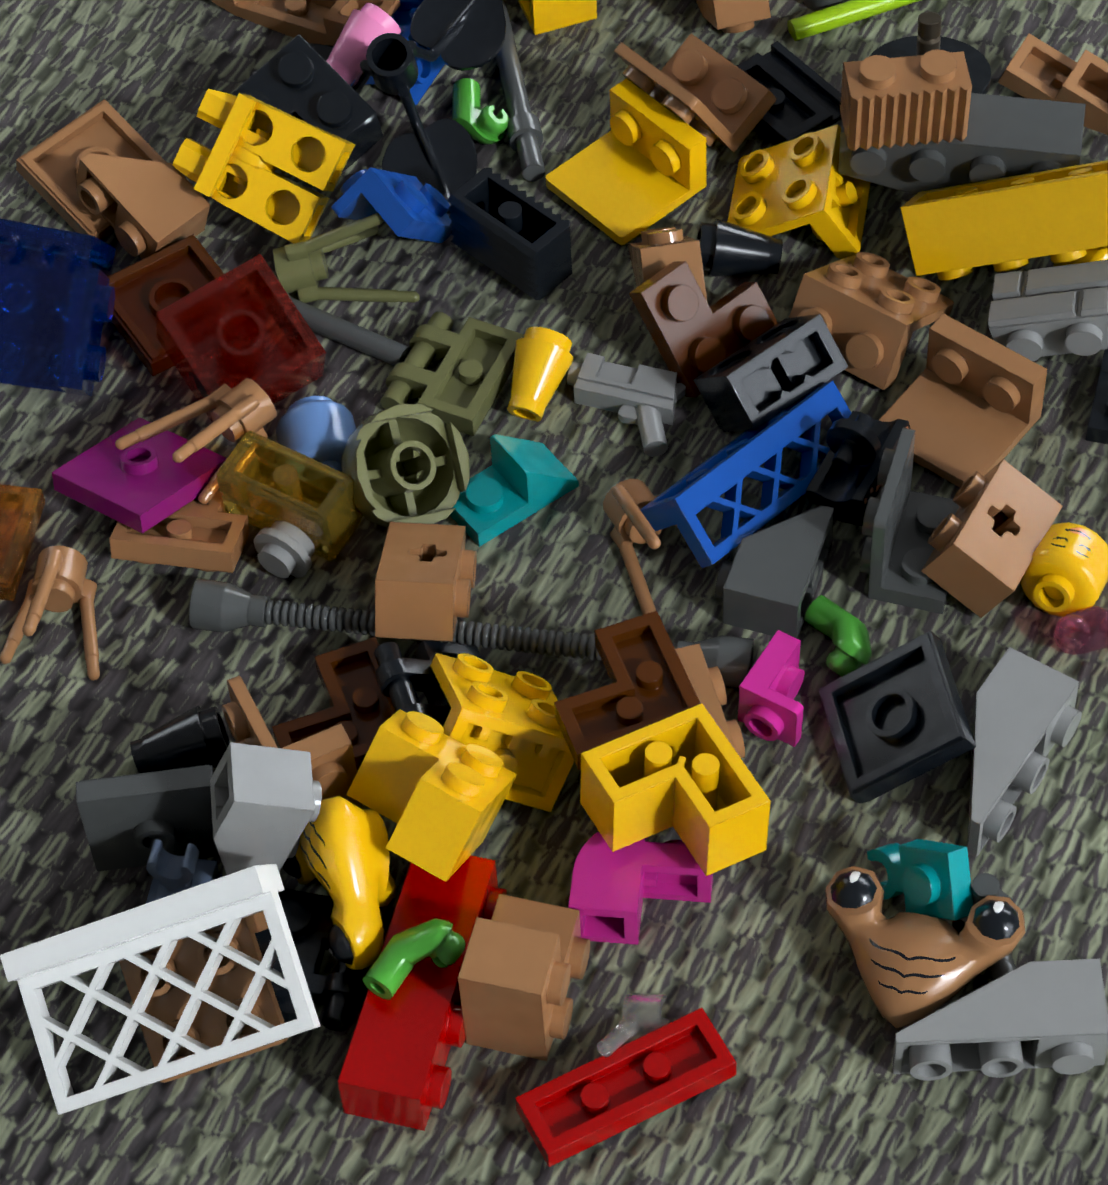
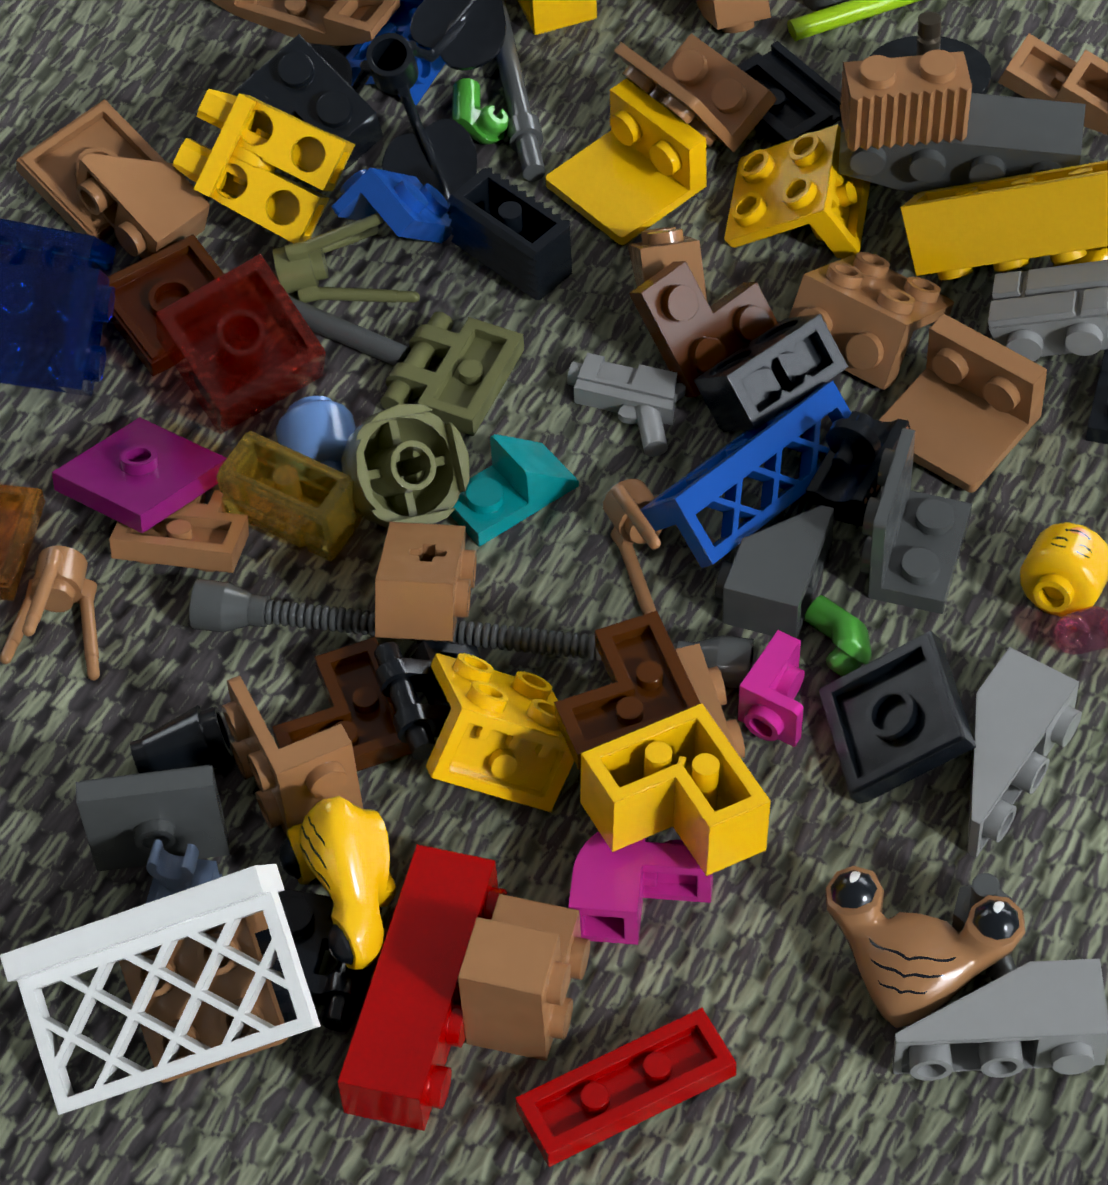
medium nougat plant [115,378,277,504] -> none
light grey slope [210,742,322,875] -> none
light grey plate [254,521,315,578] -> none
bright pink cone [326,3,401,85] -> none
yellow brick [346,709,517,882] -> none
bright green arm [363,918,465,1000] -> none
yellow cone [507,327,574,422] -> none
clear hand [597,993,669,1057] -> none
black cone [697,218,783,277] -> none
teal plate [867,839,973,921] -> none
medium nougat brick [921,459,1063,618] -> none

